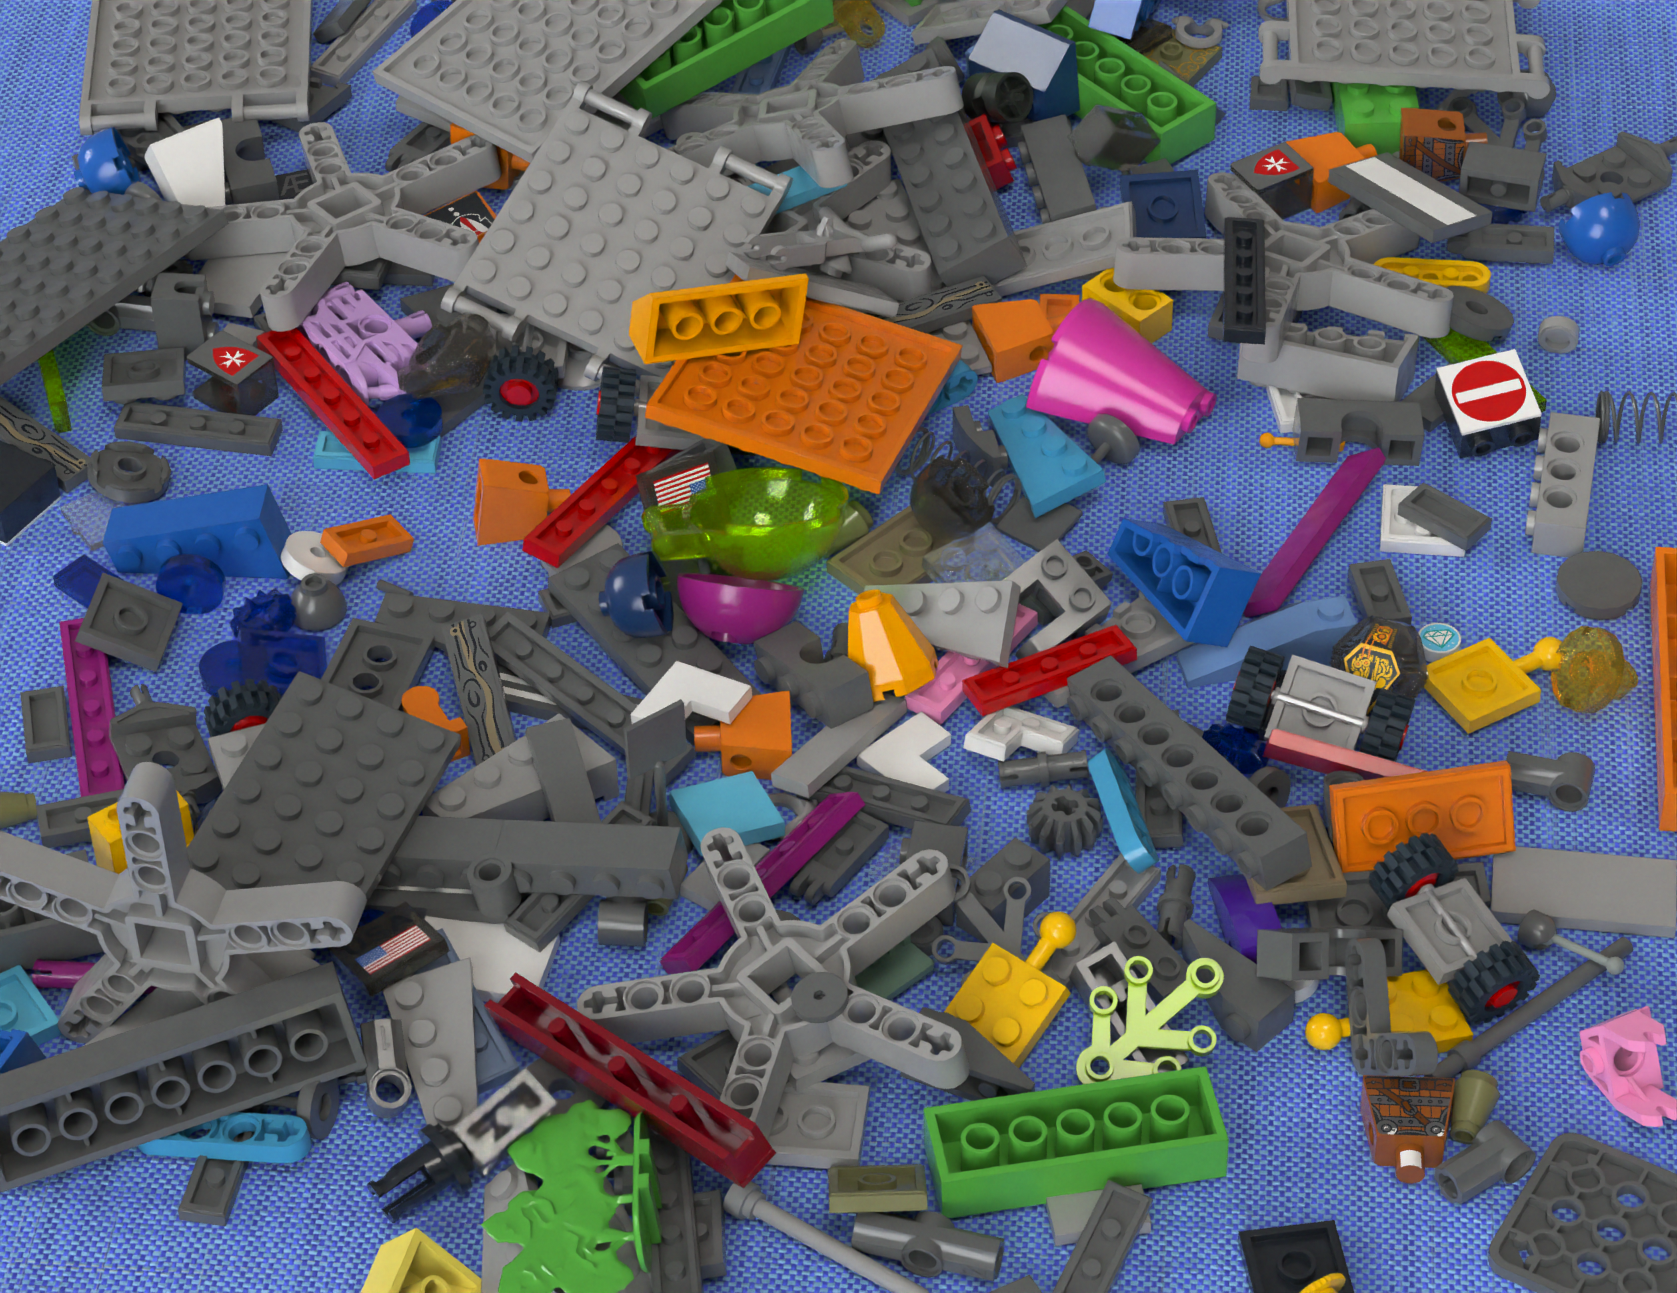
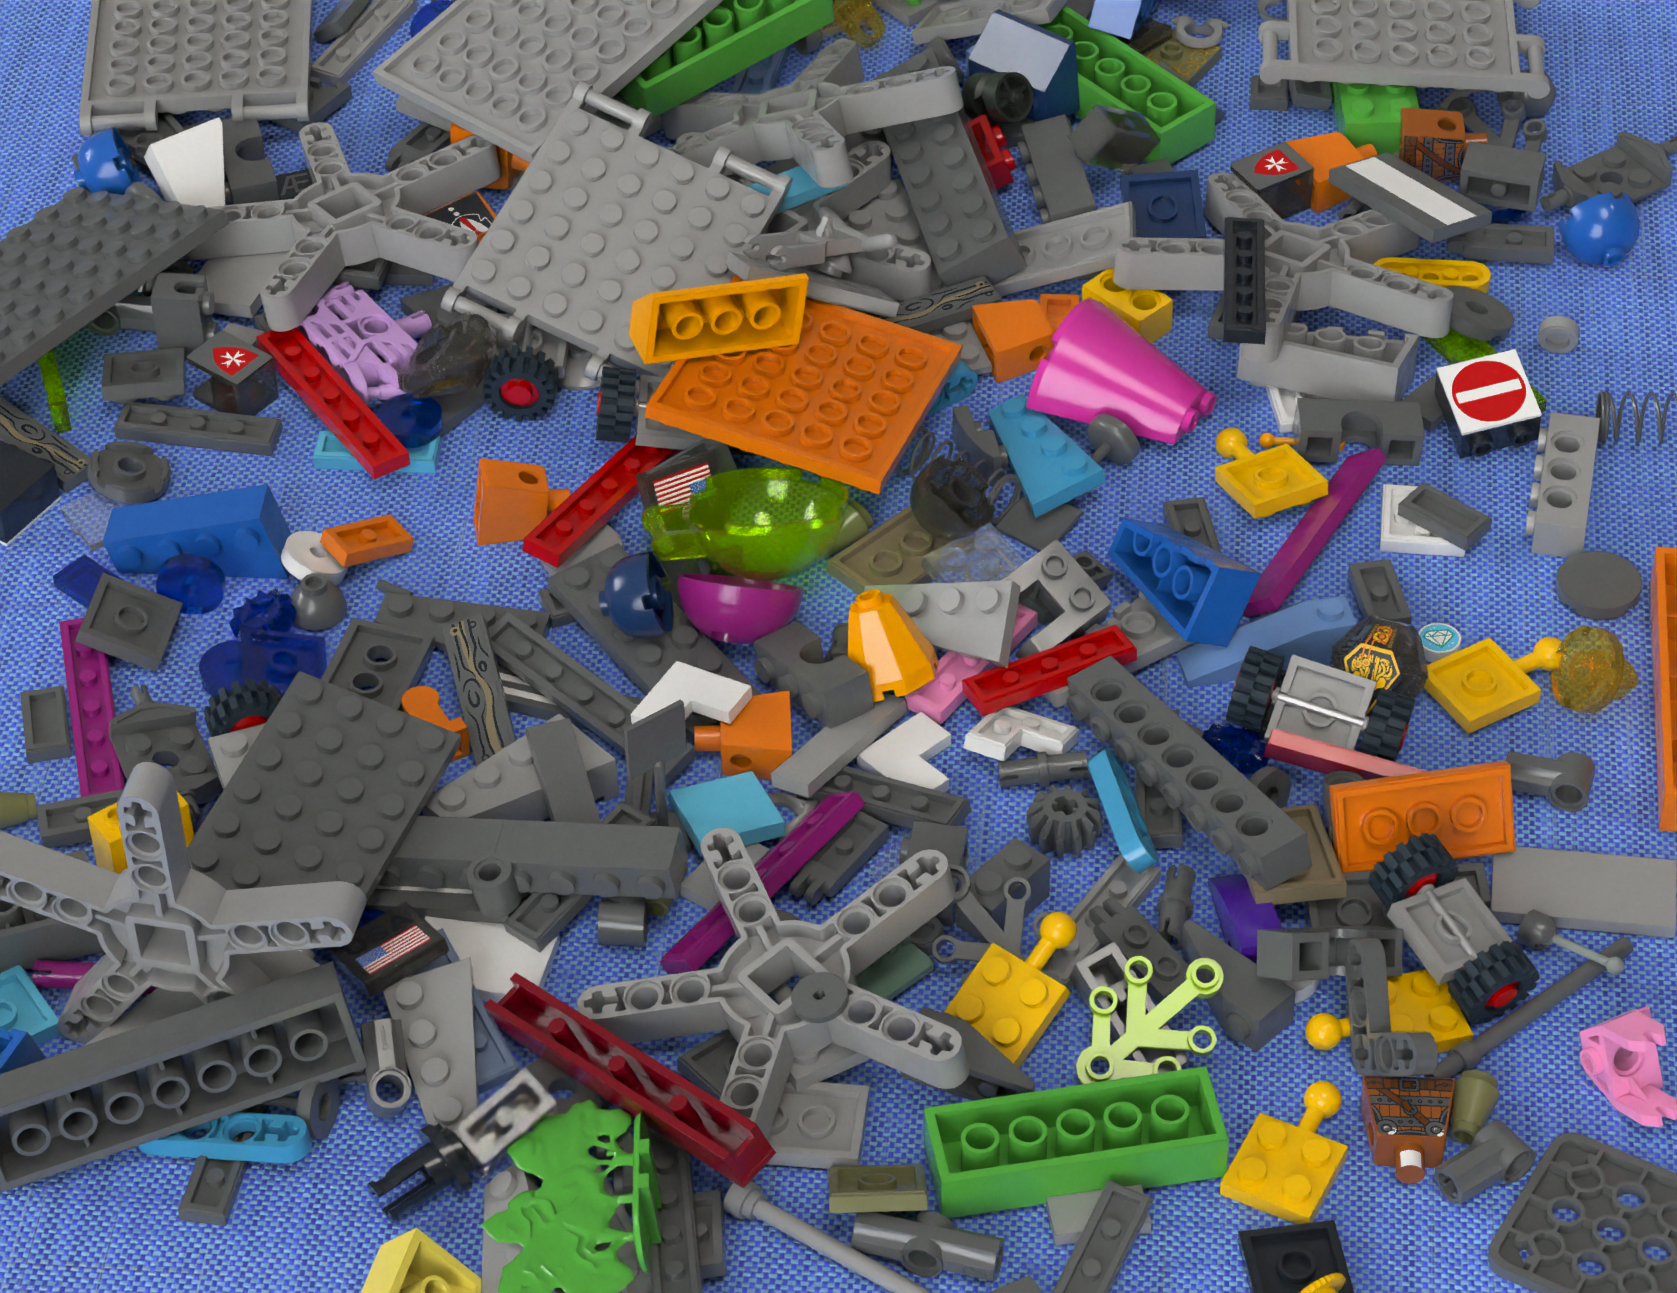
none -> yellow plate [1214,427,1328,519]
none -> yellow plate [1220,1081,1348,1224]

